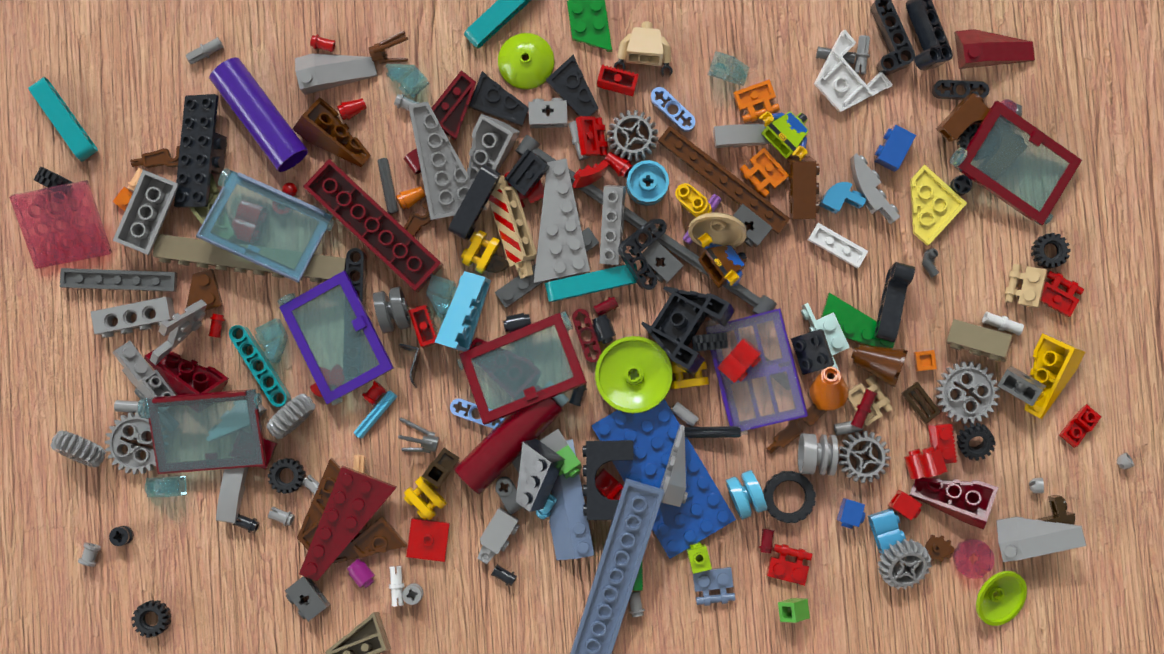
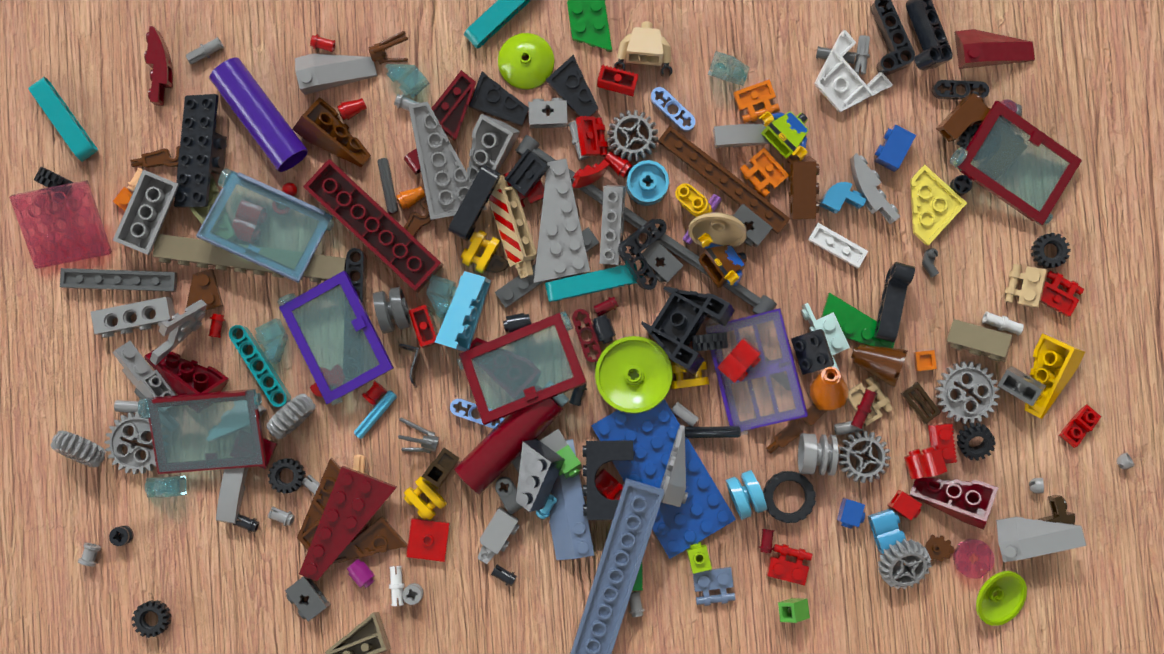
none -> dark red slope [144,26,173,106]

